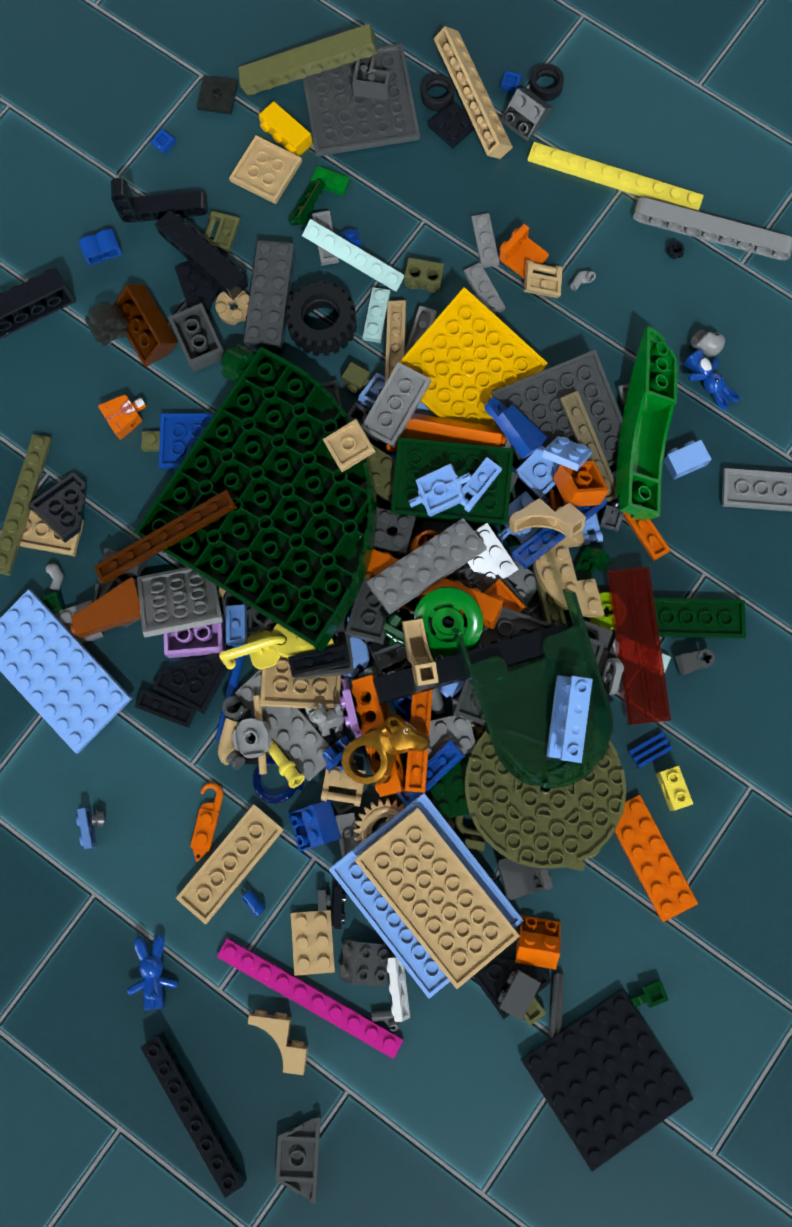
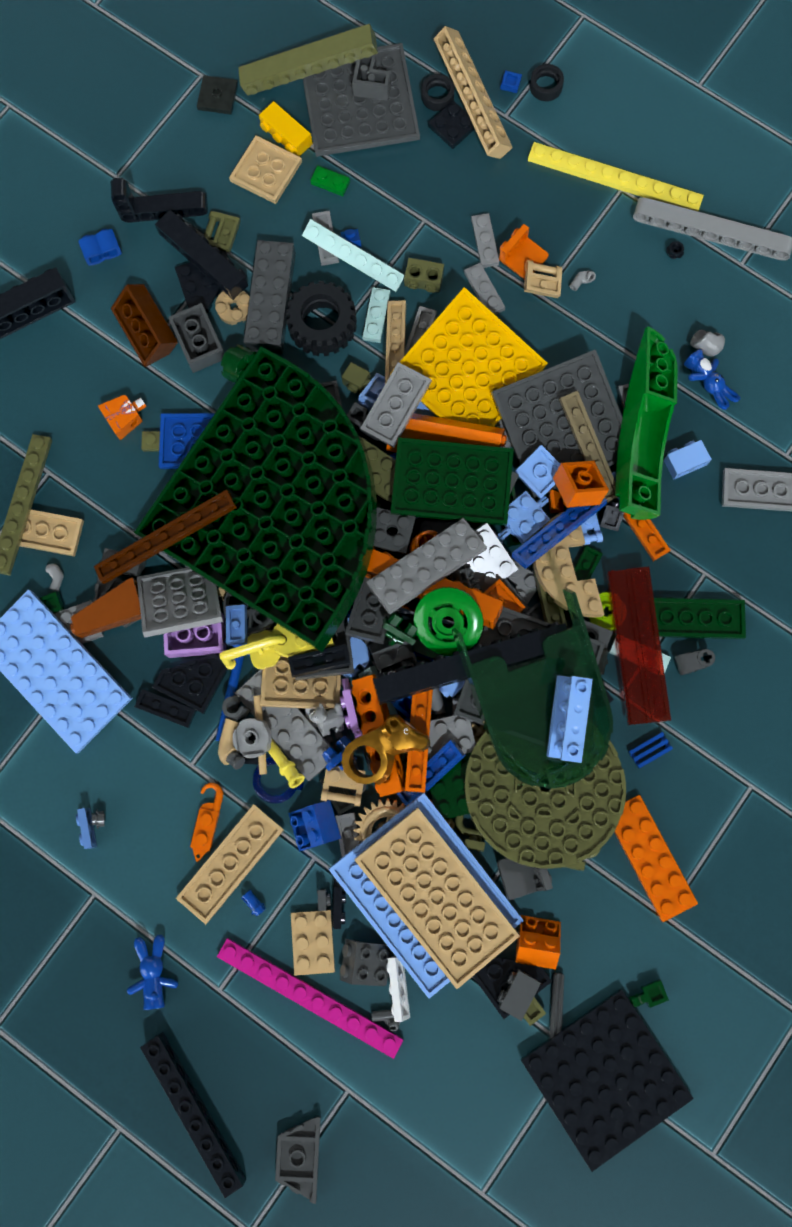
black plate [28,472,87,543] -> none
clear smoke brick [85,302,129,346] -> none
blue tile [150,129,176,154] -> none
tan arch [248,1010,308,1075] -> none
dark green plate [289,180,326,226] -> none
tan plate [323,419,376,472] -> none
tan arch [402,618,439,686] -> none
light blue plate [409,464,472,517] -> none
light blue plate [460,457,502,512] -> none
blue piece [484,398,547,459] -> none
dark grey slope [500,87,553,141] -> none
tan arch [509,498,586,538] -> none
light blue plate [542,436,592,471] -> none
dark green plate [584,547,611,573] -> none
light grey plate [601,658,624,695] -> none
light yellow brick [655,766,693,811] -> none

